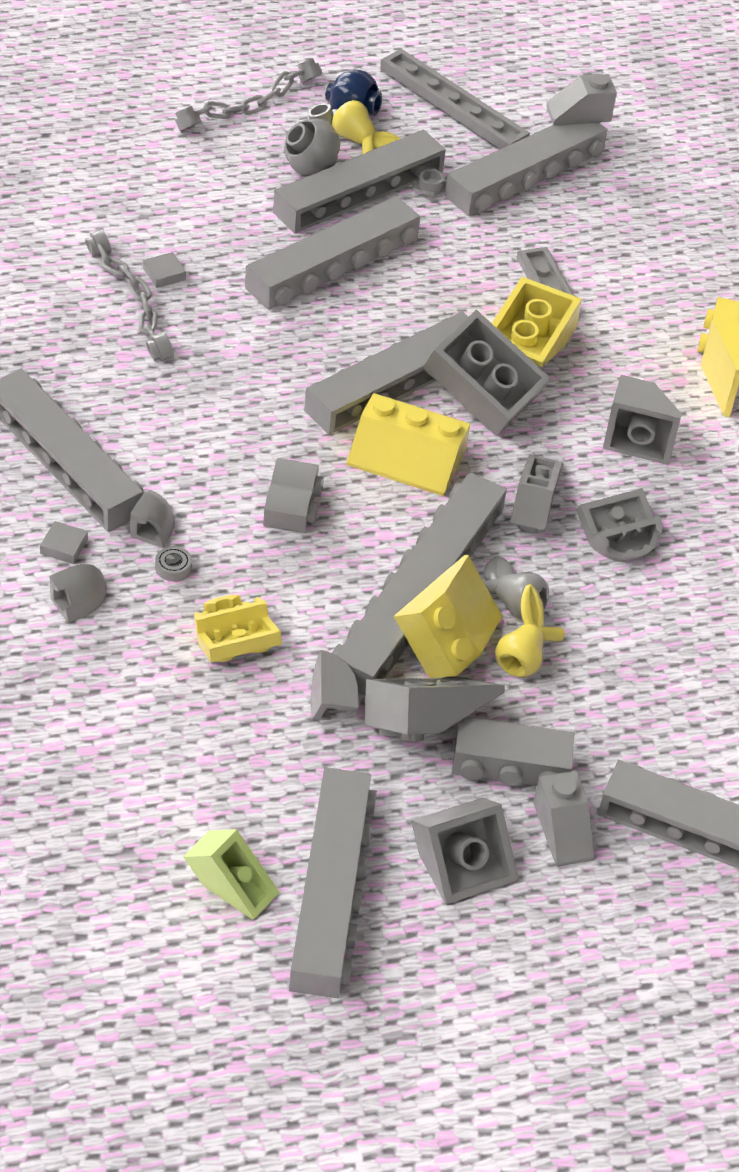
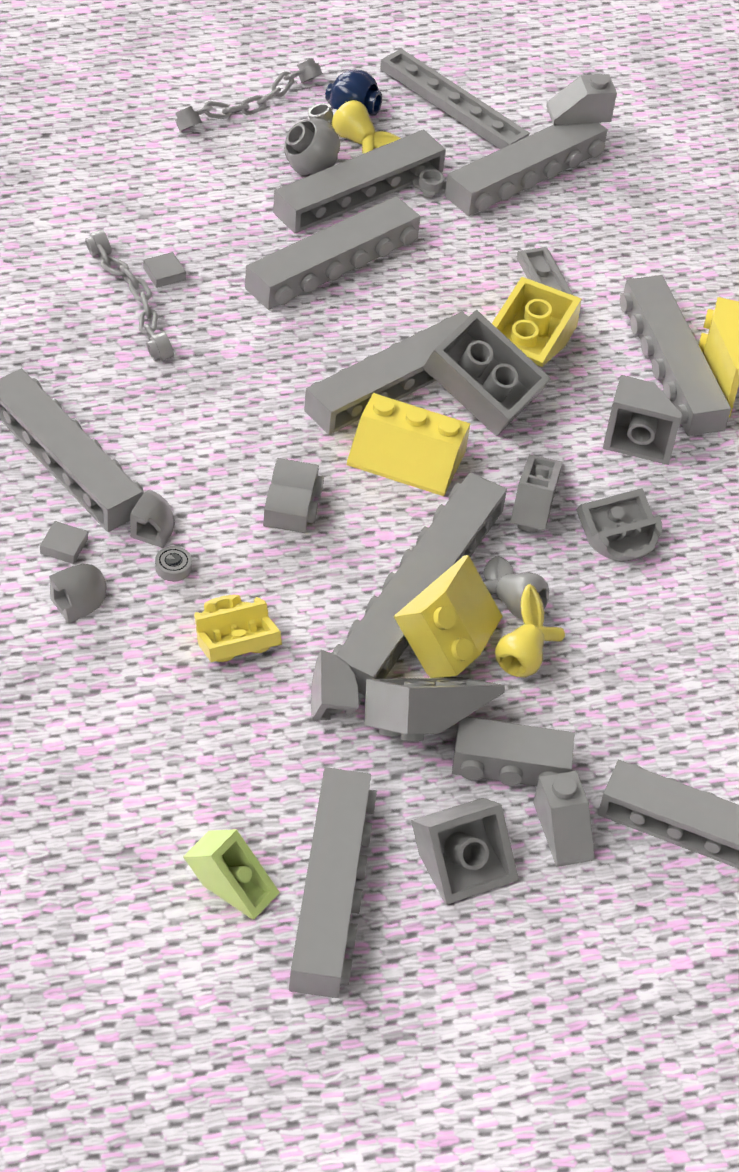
none -> light grey brick [620,275,731,436]

